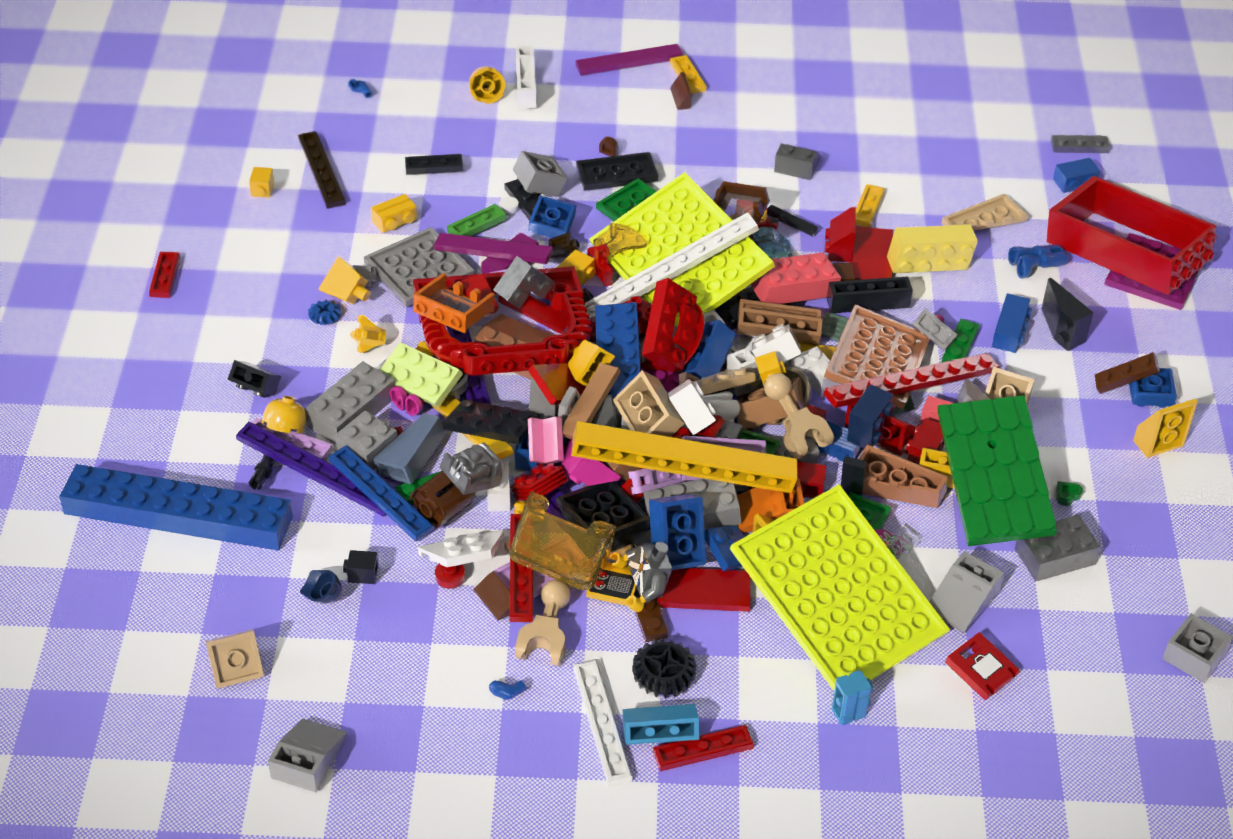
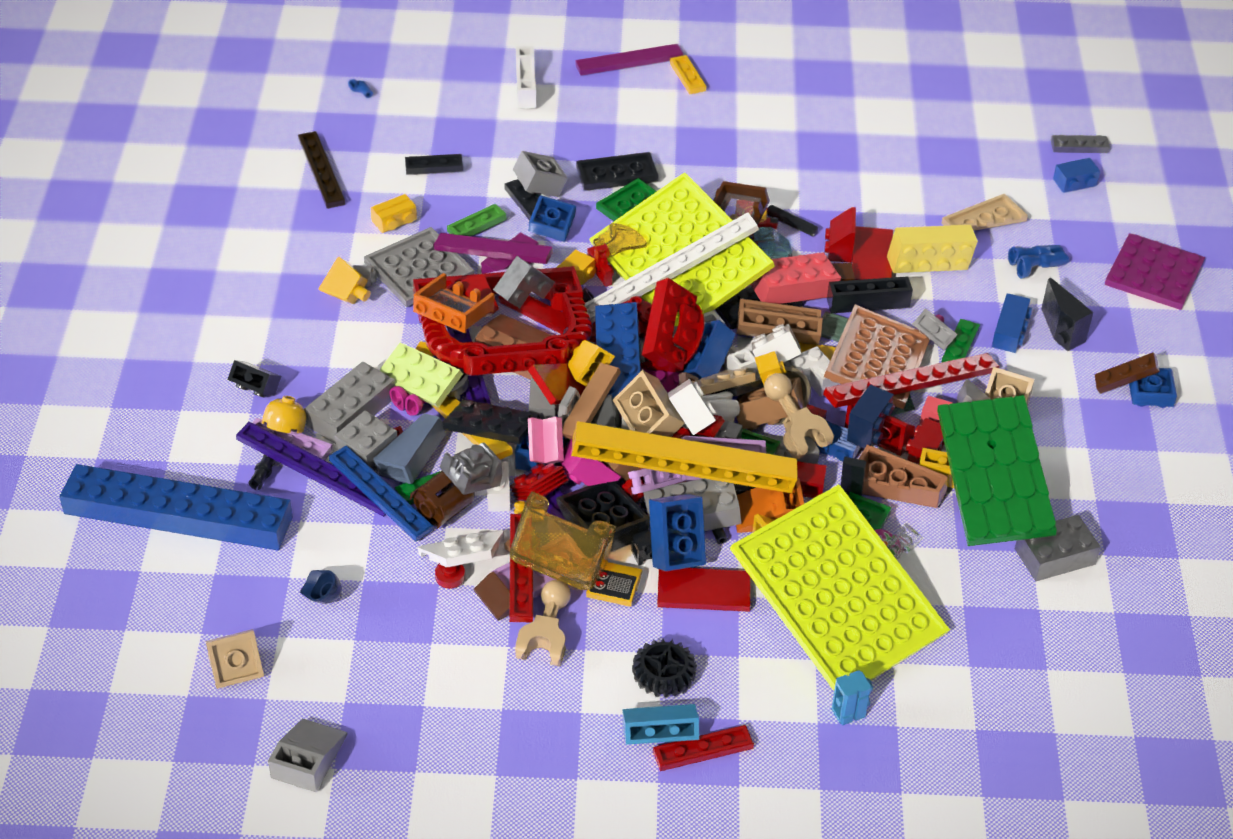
red tile [149,251,181,298] -> none
yellow brick [249,167,274,198] -> none
blue gear [308,299,341,325] -> none
black brick [343,550,379,584] -> none
yellow rock [350,315,386,353] -> none
yellow cylinder [469,66,506,104] -> none
blue arm [489,680,526,700] -> none
white tile [499,197,519,214] -> none
dark brown bracket [548,232,580,258] -> none
white tile [573,660,632,787] -> none
reddish brown tile [599,136,619,156] -> none
dark grey torso [610,542,672,612] -> none
reddish brown plate [635,598,668,643] -> none
reddish brown slope [670,72,692,110] -> none
blue plate [704,525,745,572] -> none
dark grey slope [774,143,821,180] -> none
yellow tile [856,184,885,227] -> none
light grey slope [929,551,1004,633] -> none
red container [945,632,1020,700] -> none
red door [1046,176,1217,295] -> none
green tile [1056,481,1083,506] -> none
yellow slope [1133,399,1198,458] -> none
light grey brick [1162,613,1233,683] -> none

